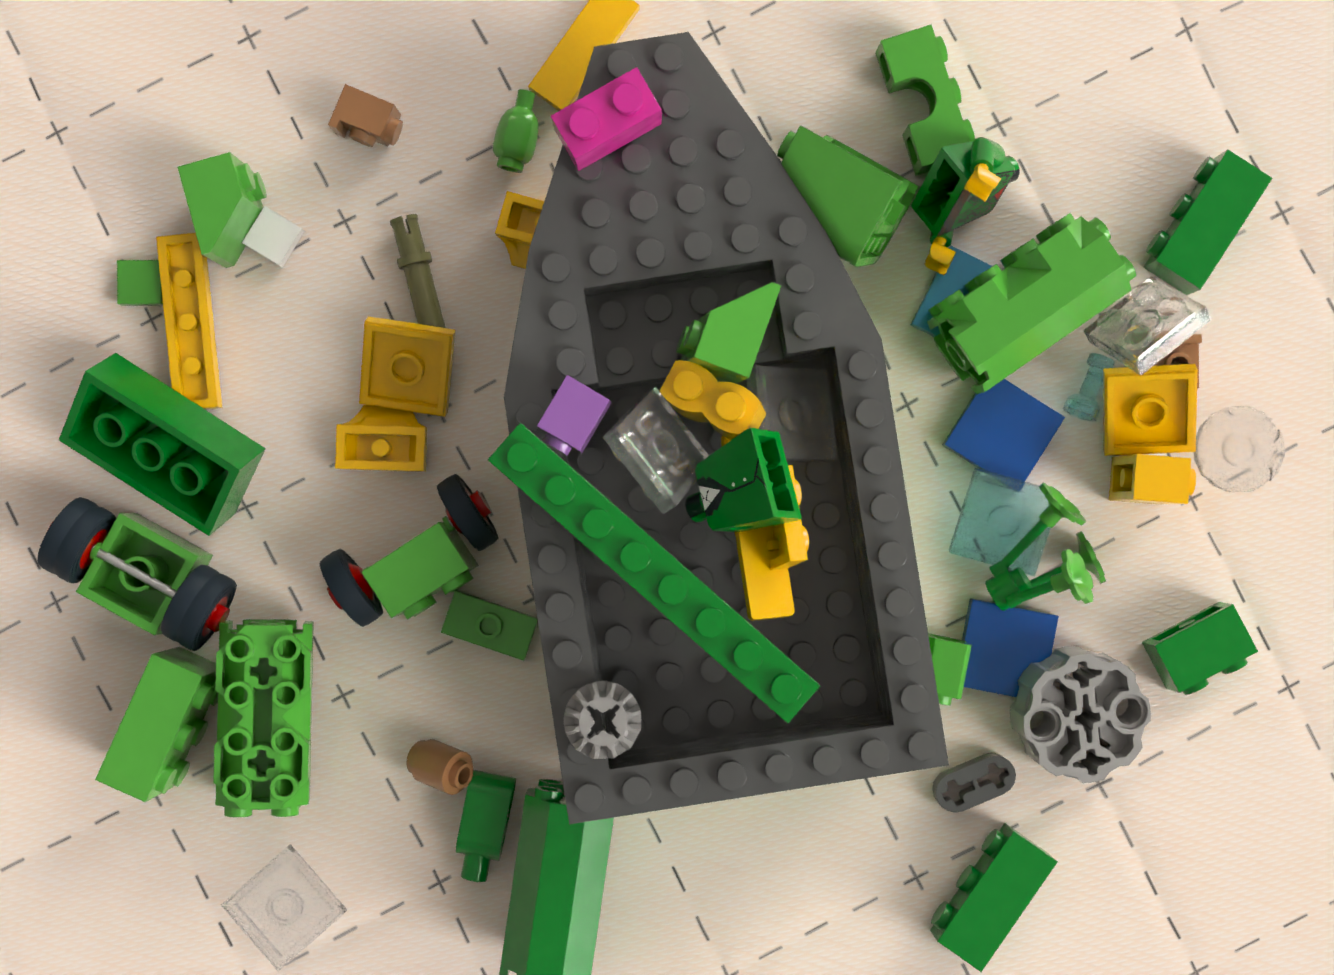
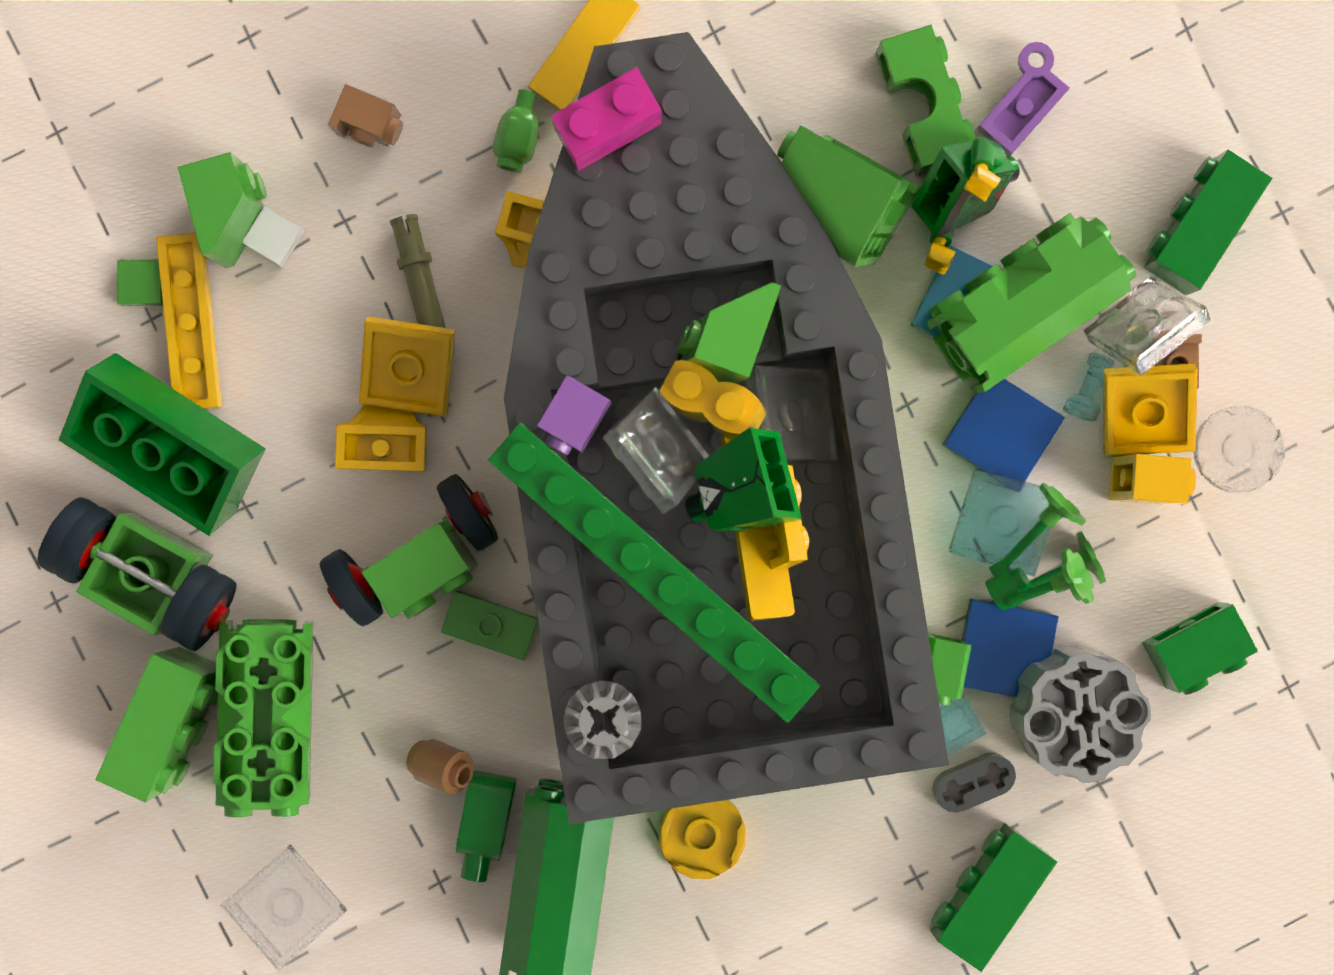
none -> yellow tile [659,800,746,880]
none -> clear light blue tile [940,694,987,755]
none -> medium lavender hinge [976,42,1070,156]

